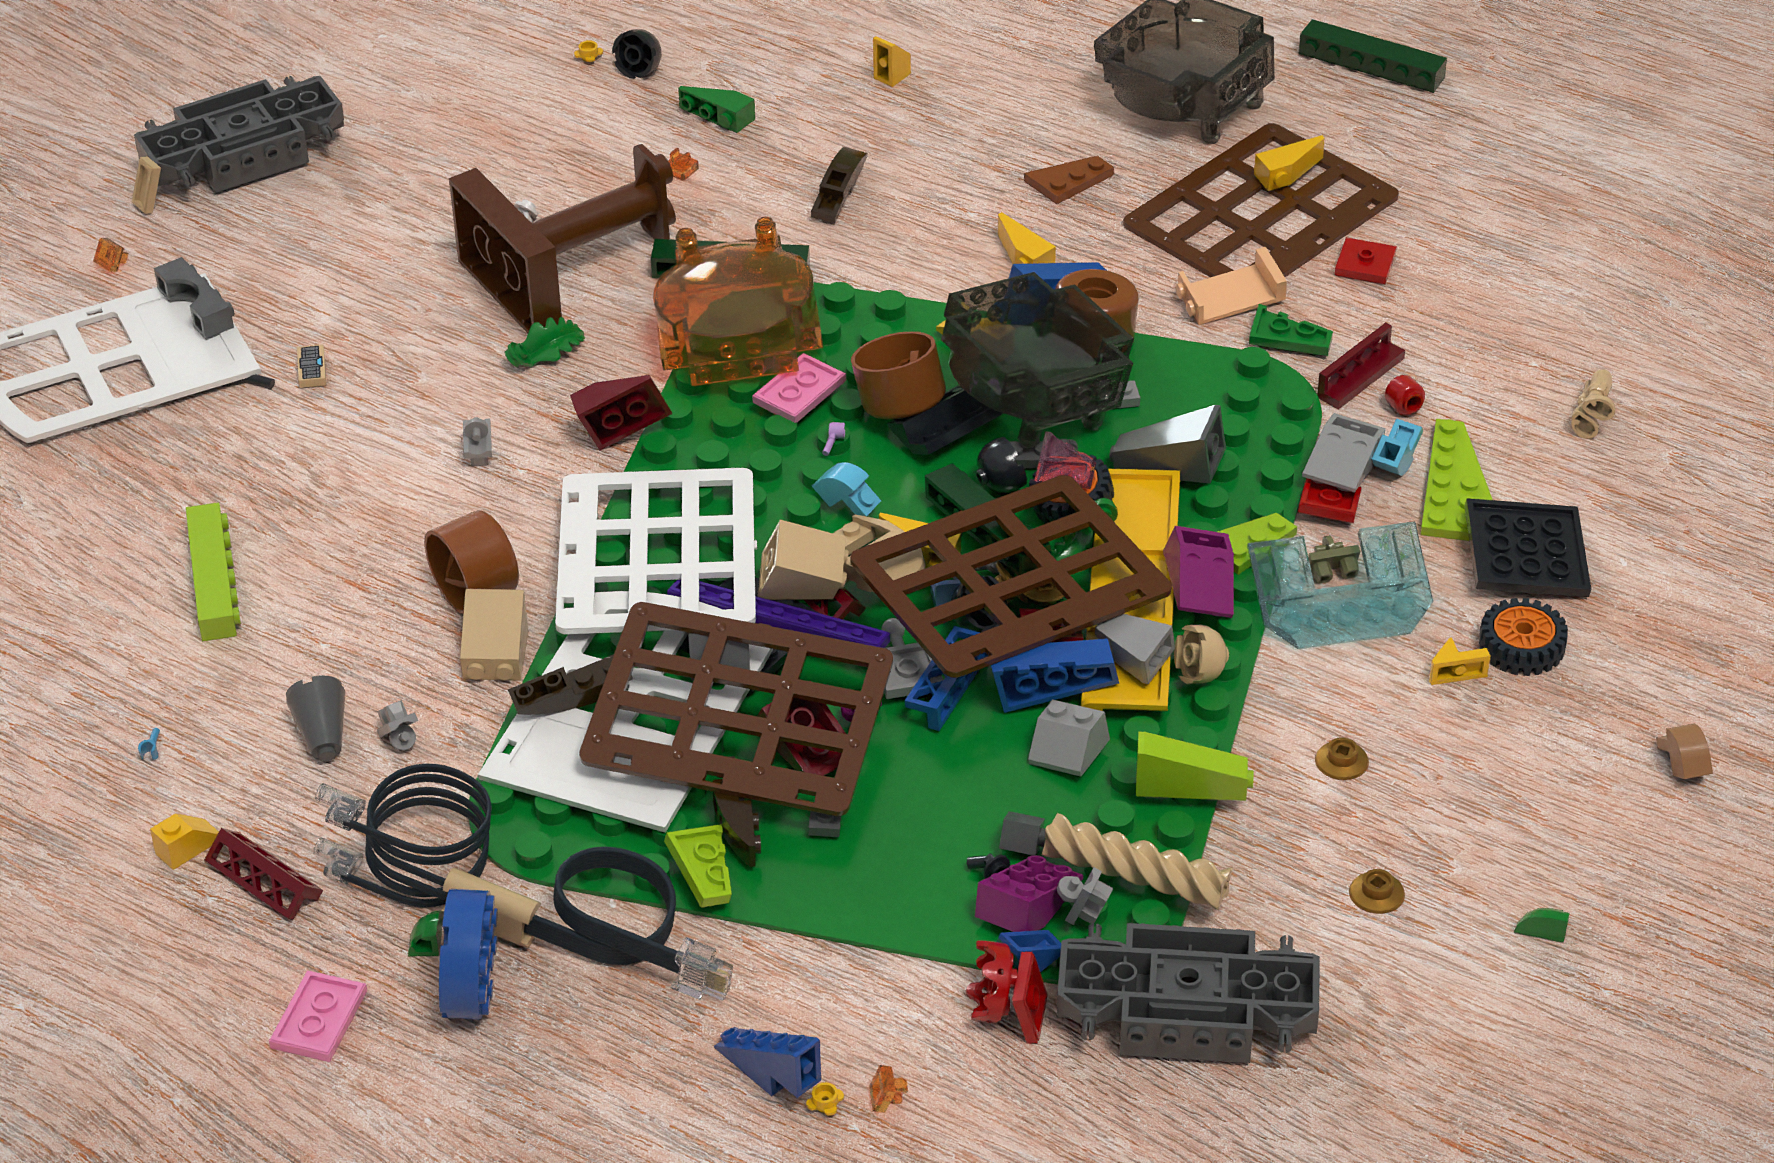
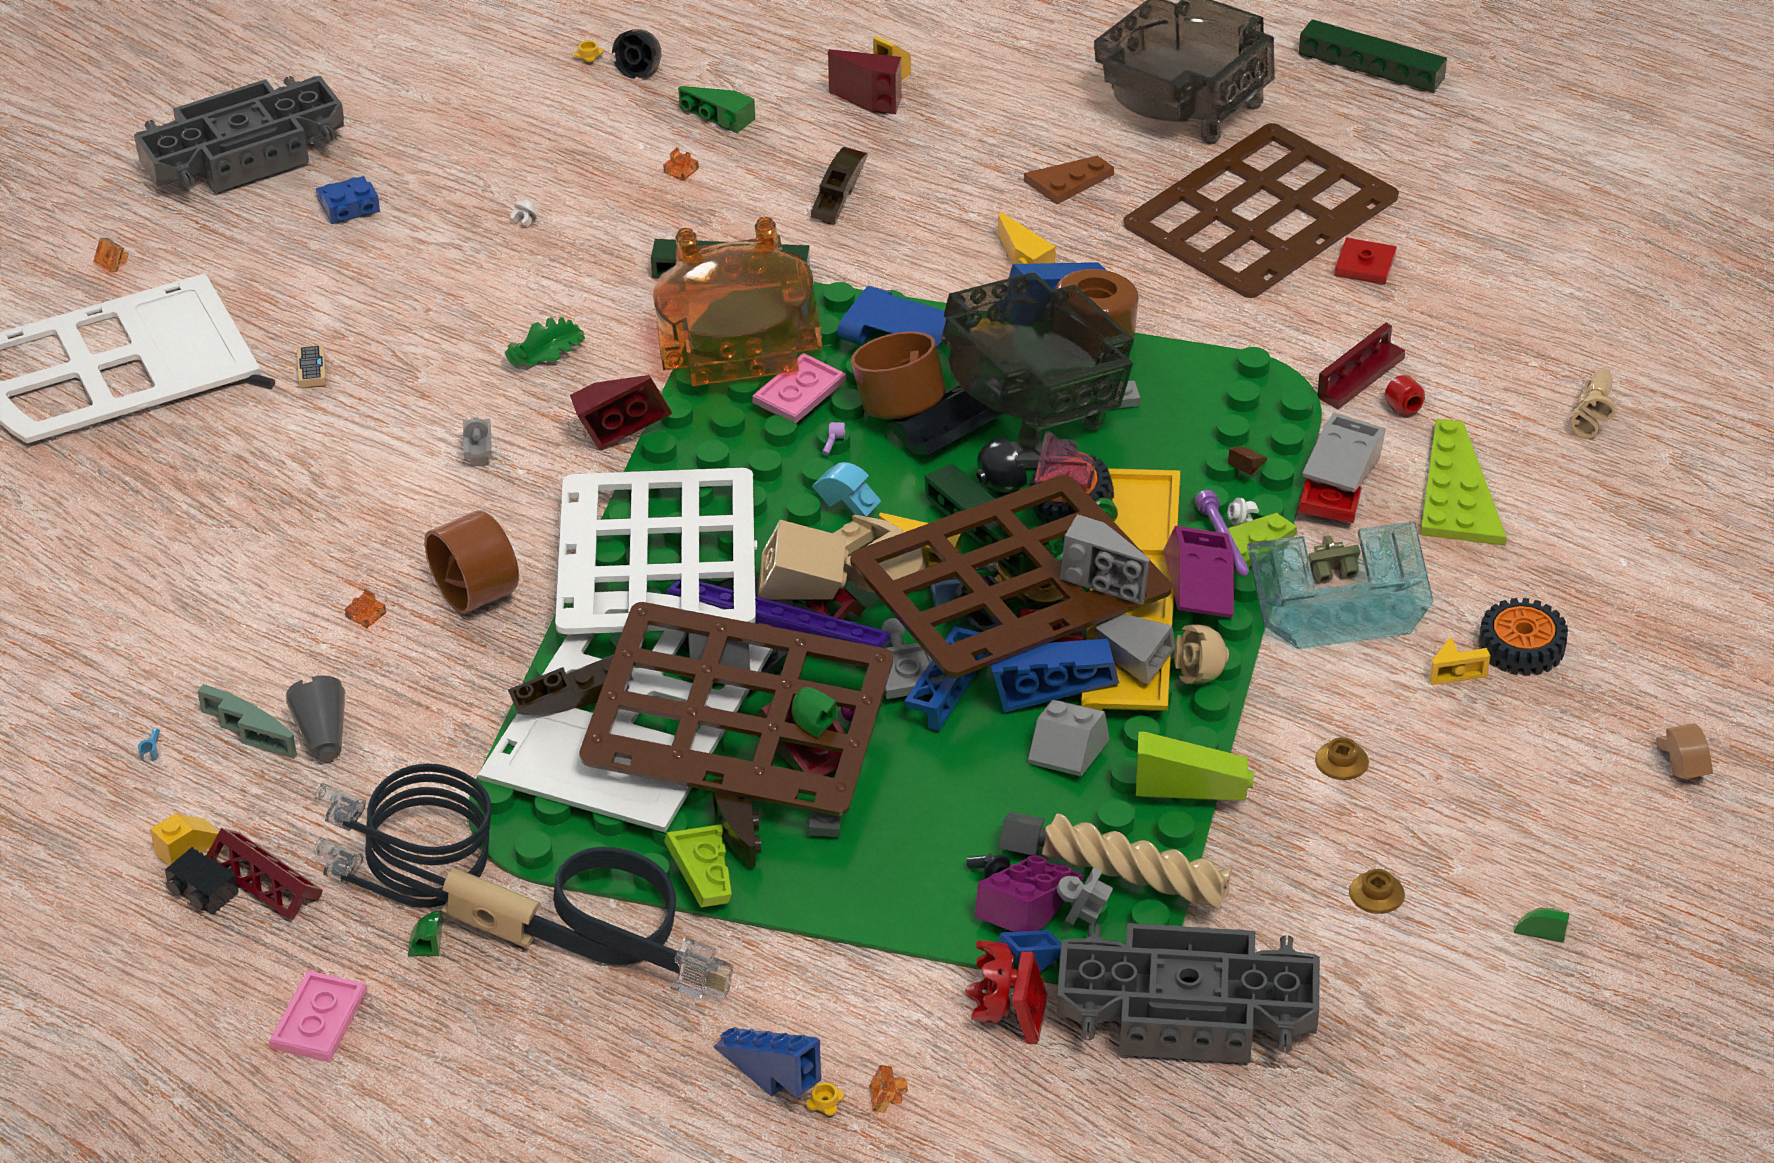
tan tile [132,156,161,214] -> none
dark grey arch [154,257,235,339] -> none
lime brick [185,502,241,642] -> none
light grey hips [377,700,418,751] -> none
blue brick [439,889,498,1020] -> none
reddish brown piece [449,144,676,333] -> none
tan slope [460,589,529,681] -> none
dark grey slope [1110,405,1226,484] -> none
light nougat panel [1175,247,1287,325] -> none
green wing [1249,304,1333,356] -> none
yellow slope [1254,135,1325,191] -> none
medium azure brick [1372,418,1423,476] -> none
black plate [1464,498,1592,597] -> none
none -> black brick [165,847,239,914]
none -> sand green slope [197,684,297,759]
none -> blue plate [316,176,380,224]
none -> clear orange tile [345,589,386,629]
none -> green brick [792,687,836,738]
none -> dark red slope [828,49,902,114]
none -> blue piece [837,286,961,347]
none -> light grey slope [1060,514,1150,605]
none -> medium lavender piece [1195,490,1249,577]
none -> dark red slope [1228,446,1267,475]
none -> white plate [1228,498,1259,526]

